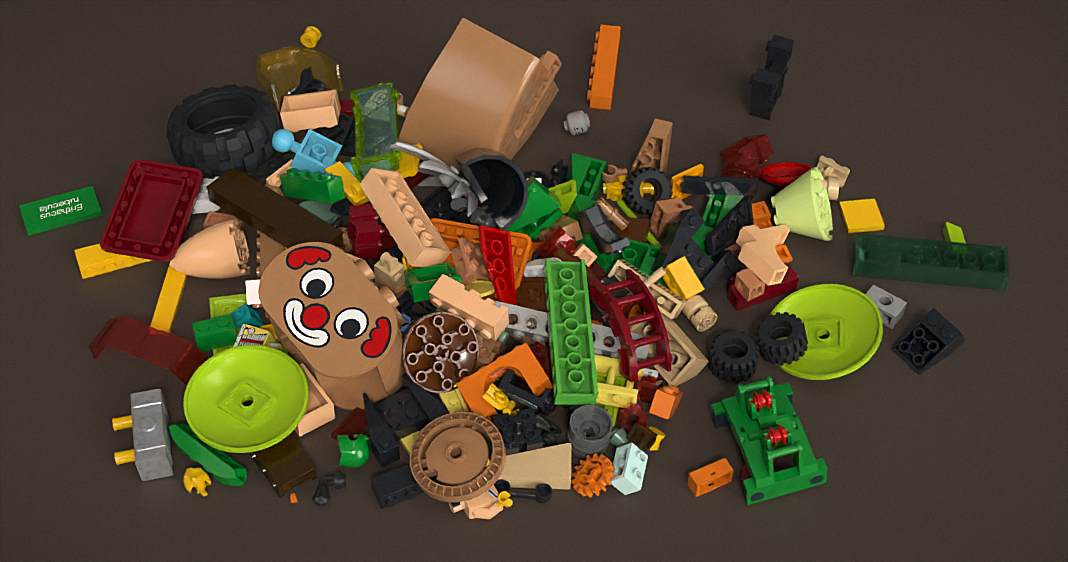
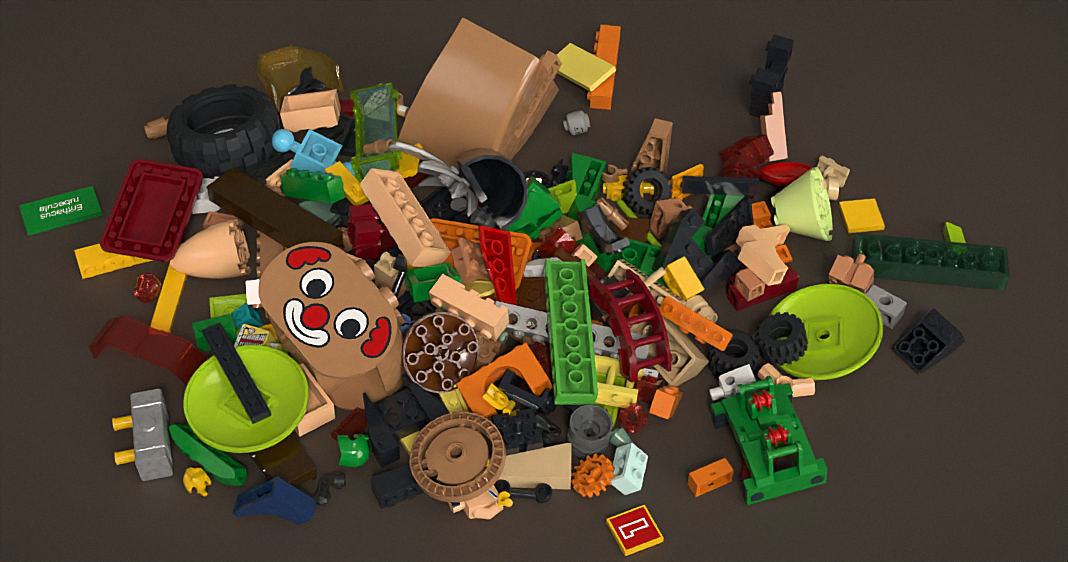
yellow wheel [300,26,321,48] -> none
dark brown leg [626,423,666,451] -> none
none -> clear red head [133,273,161,303]
none -> medium nougat brick [143,117,168,140]
none -> black tile [202,323,272,424]
none -> dark blue arch [232,476,316,525]
none -> medium nougat pin [363,139,395,155]
none -> black bar [391,254,408,298]
none -> light yellow tile [557,43,616,92]
none -> red tile [606,505,664,556]
none -> orange bracket [659,296,733,351]
none -> white torso [709,364,756,401]
none -> light nougat piece [757,363,815,397]
none -> piece [760,91,788,162]
none -> nougat brick [829,254,874,294]

